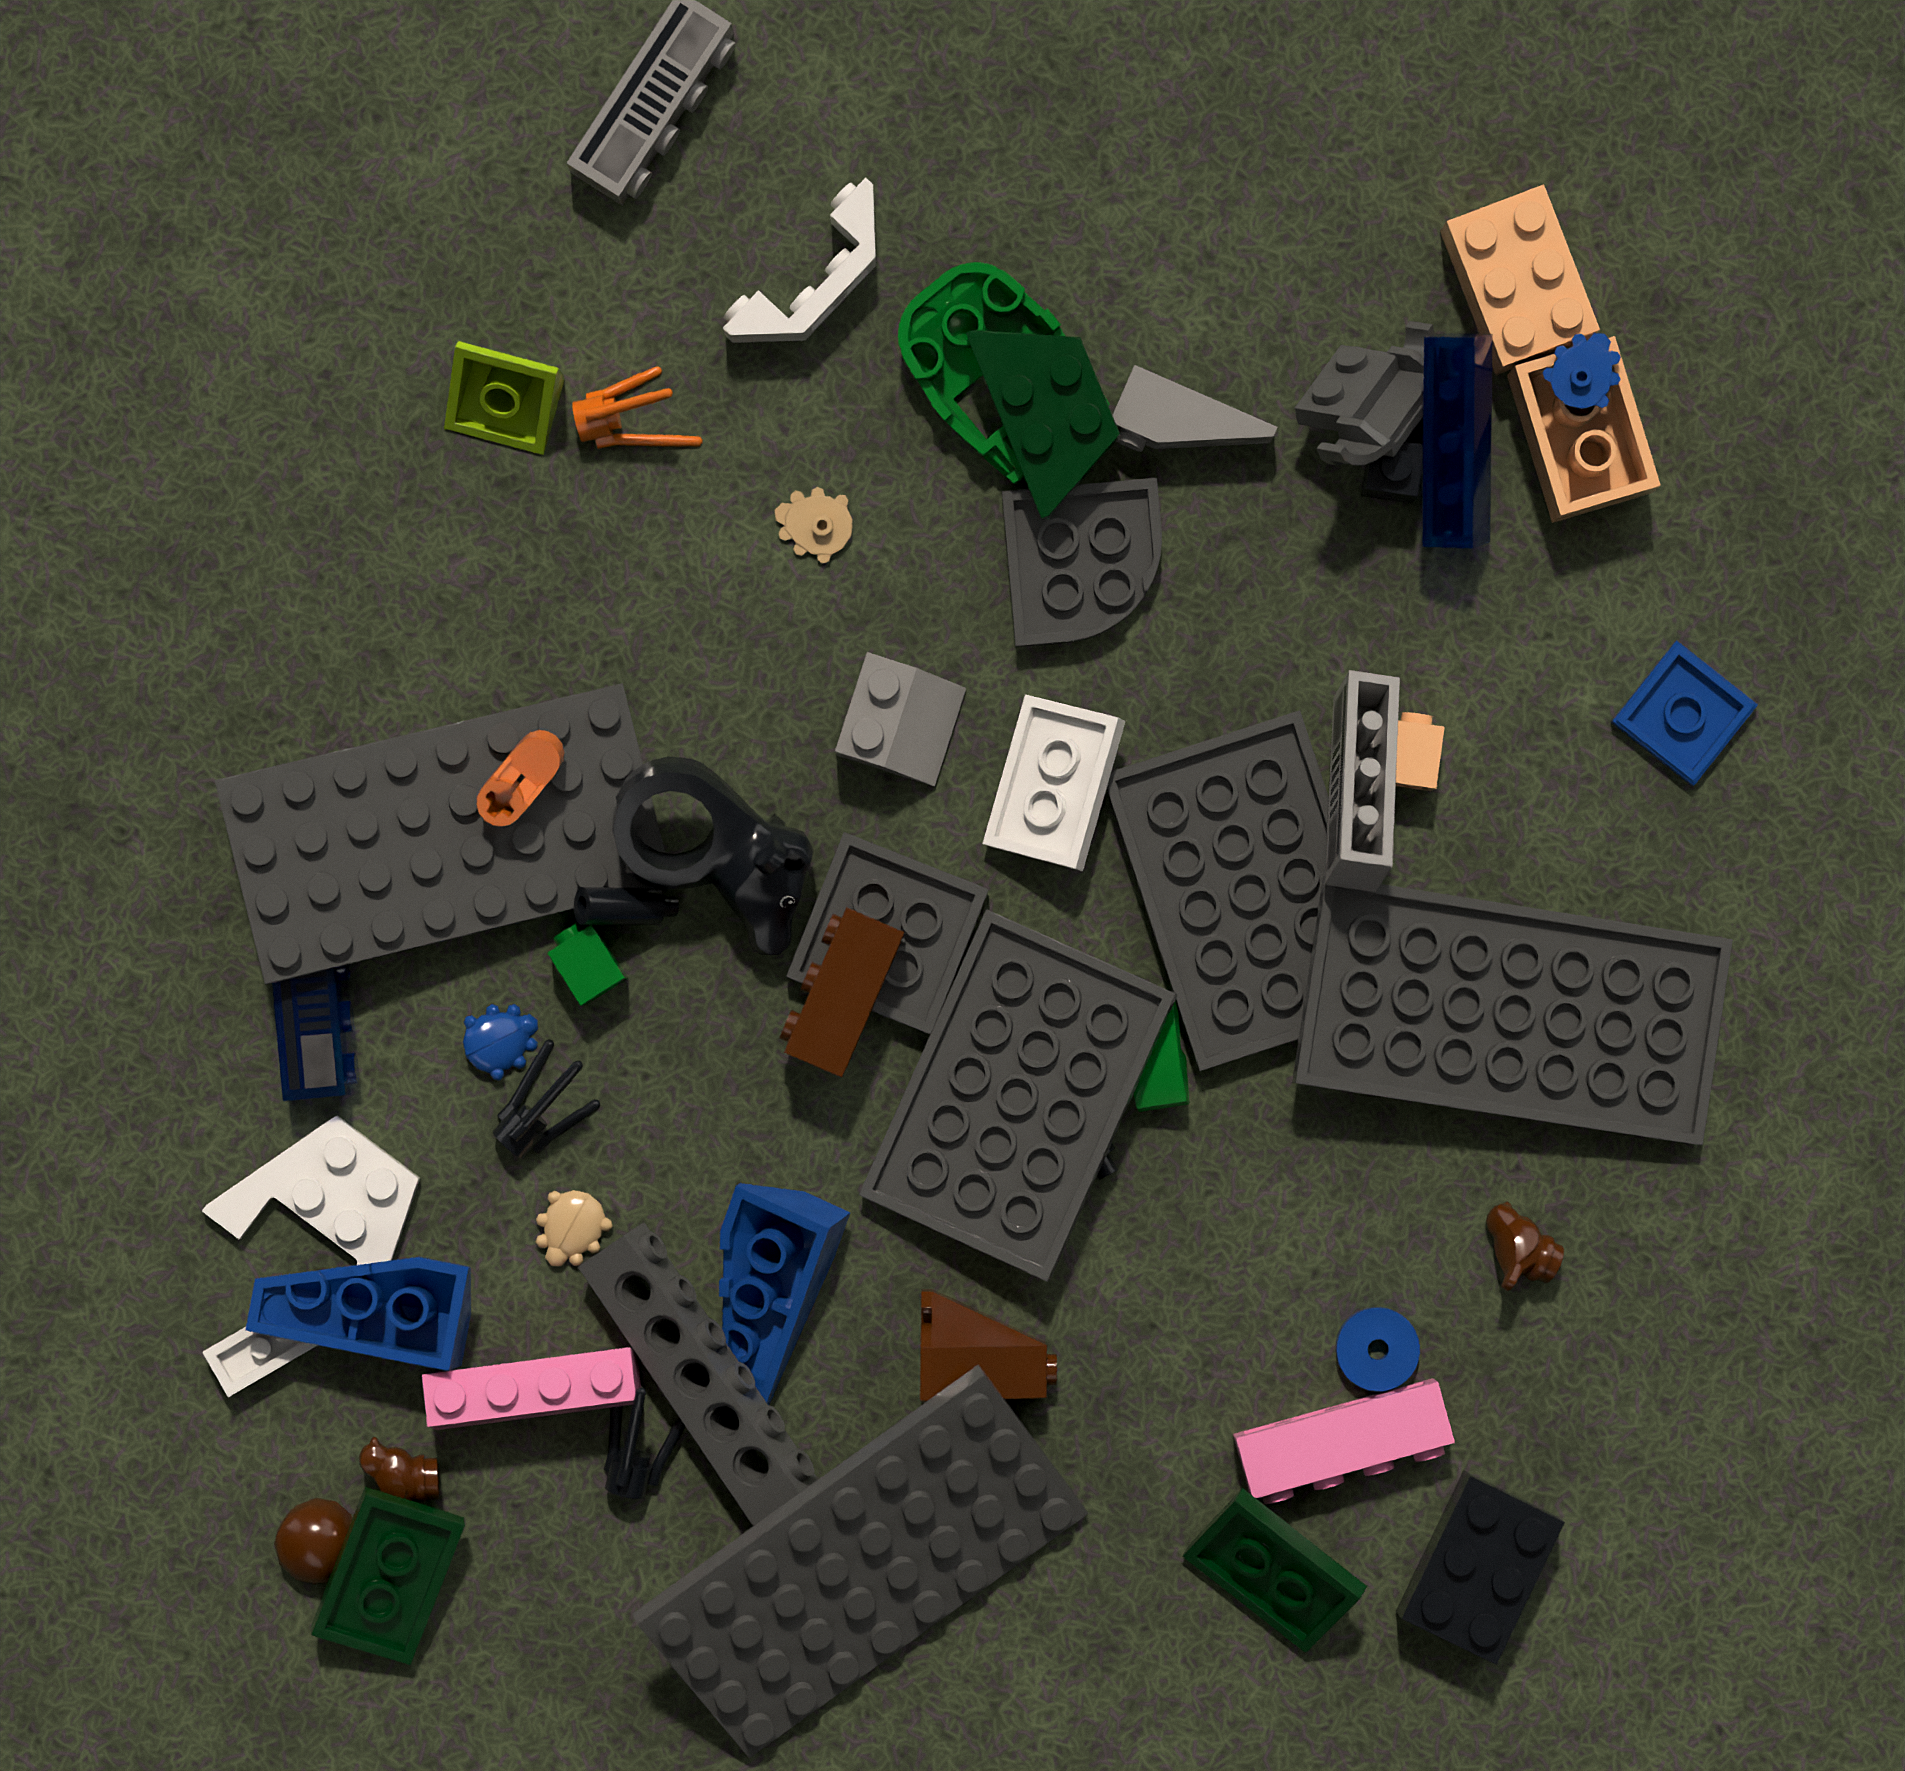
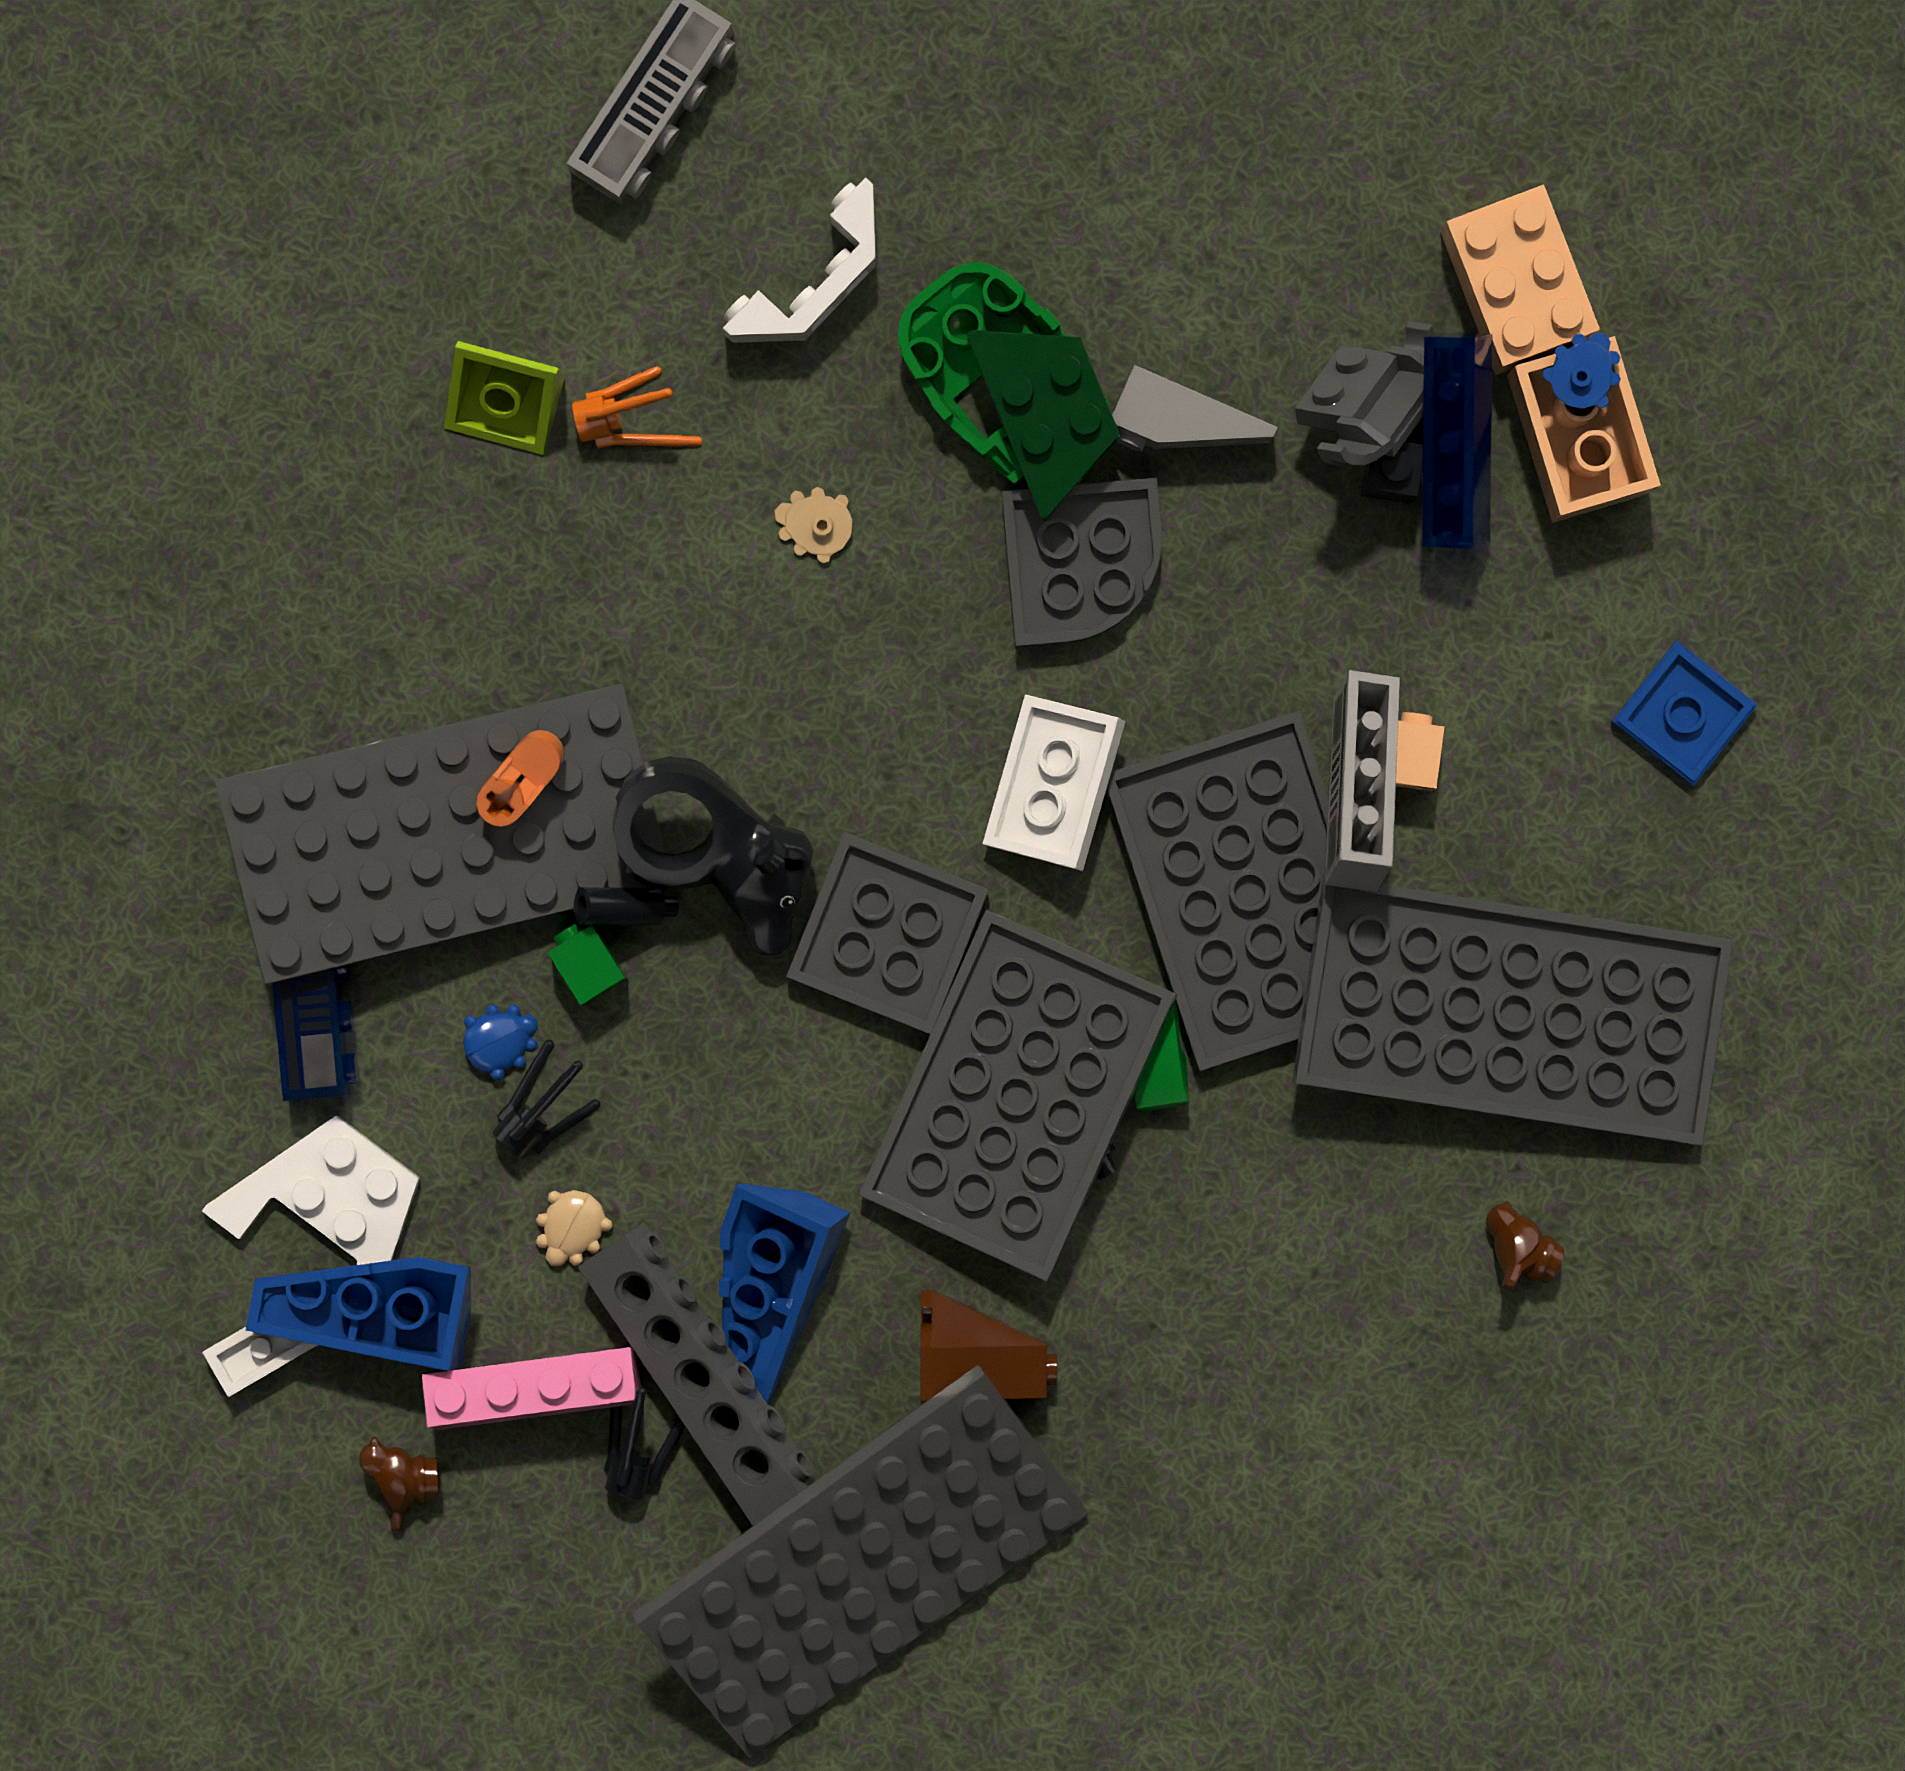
reddish brown hair [274,1497,353,1585] -> none
dark green plate [311,1487,465,1665] -> none
reddish brown brick [779,907,905,1077] -> none
light grey slope [835,652,966,787] -> none
dark green plate [1182,1488,1367,1653] -> none
bright pink brick [1233,1378,1455,1504] -> none
blue piece [1335,1307,1420,1391] -> none
black brick [1396,1470,1565,1665] -> none

